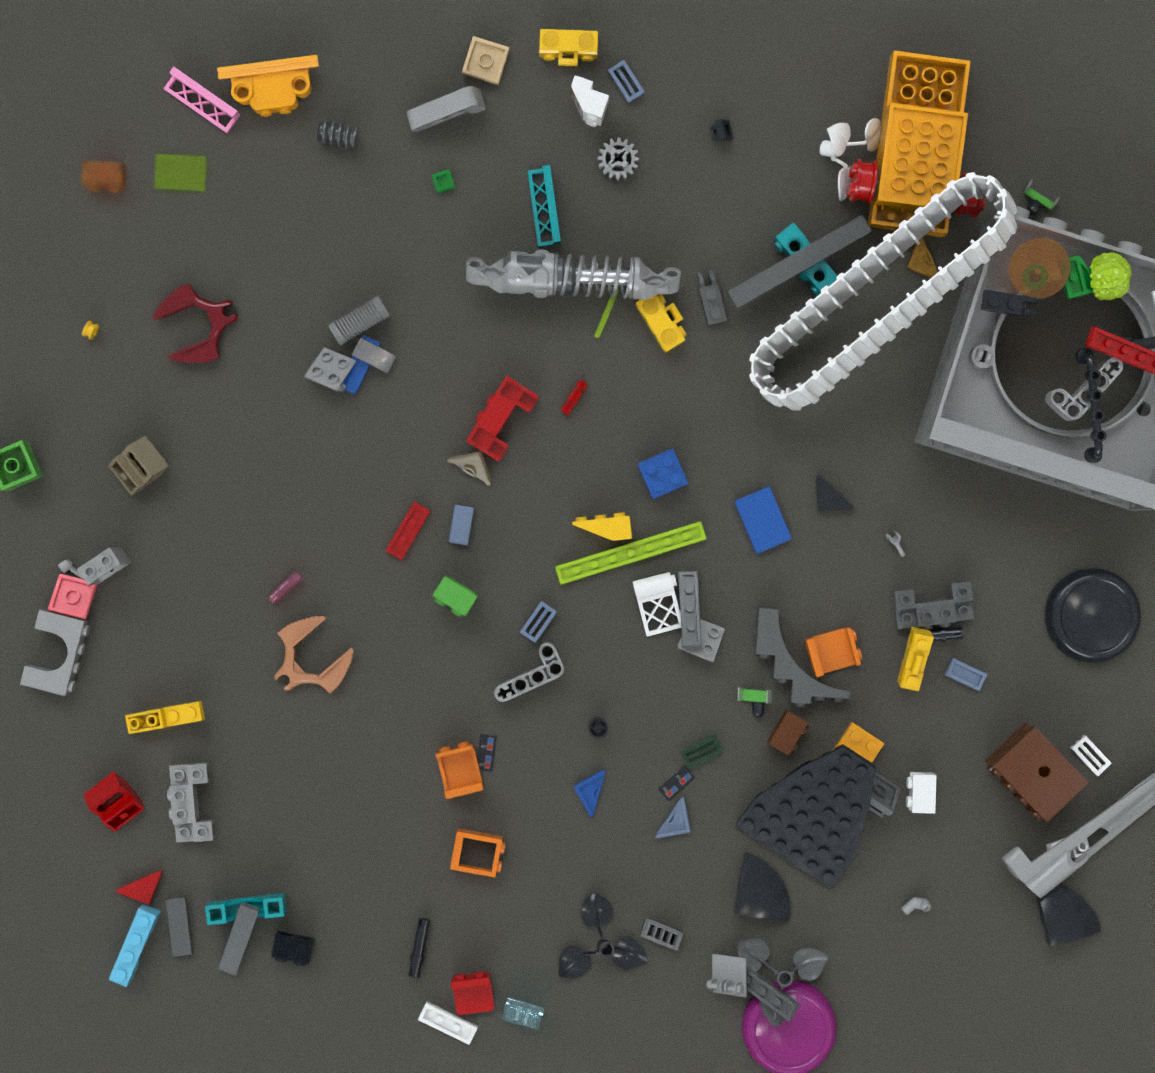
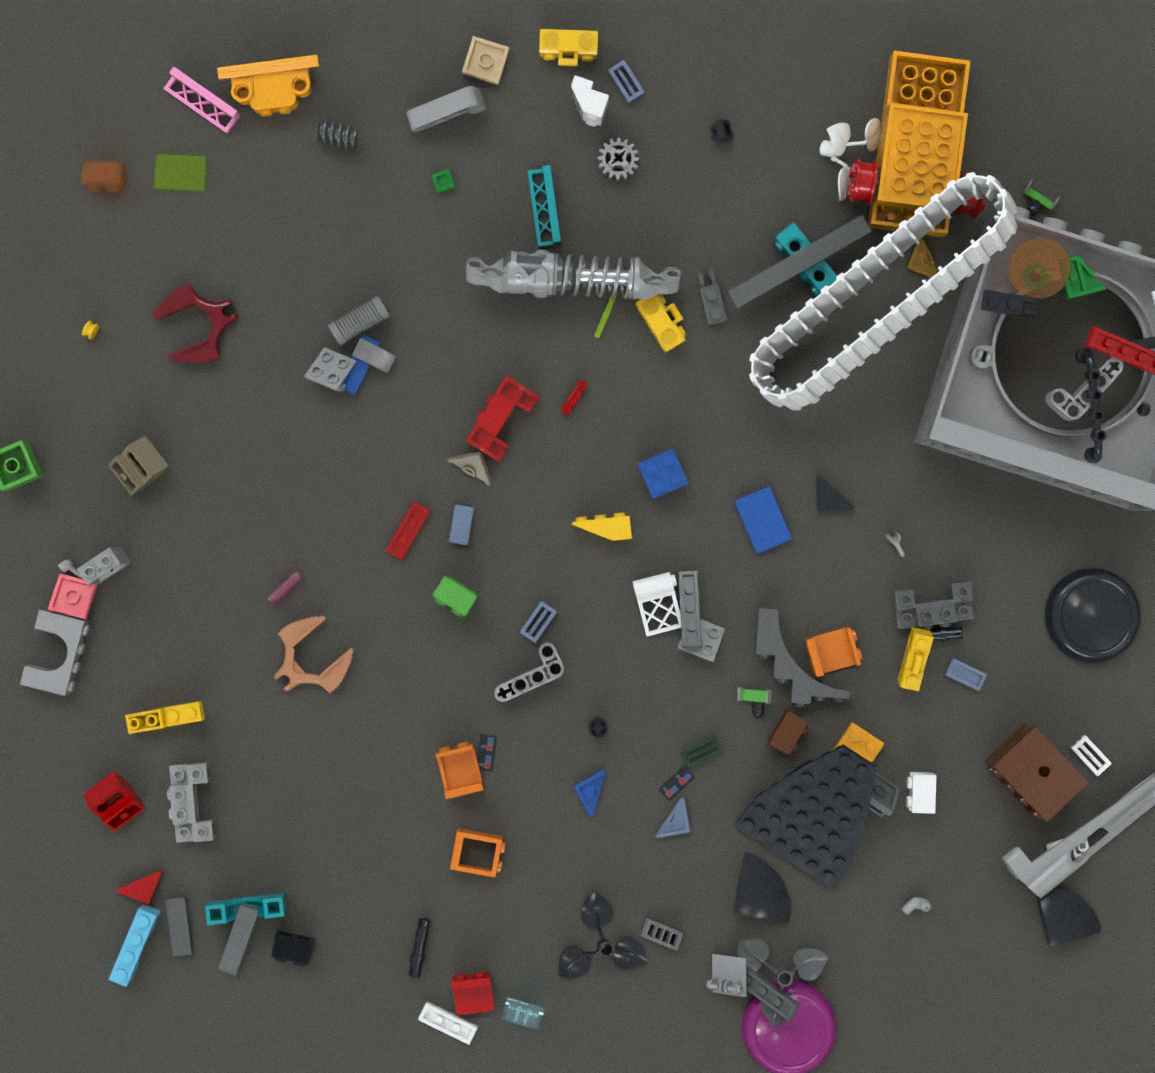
lime tile [555,521,707,585] -> none
lime hair [1090,252,1132,301] -> none

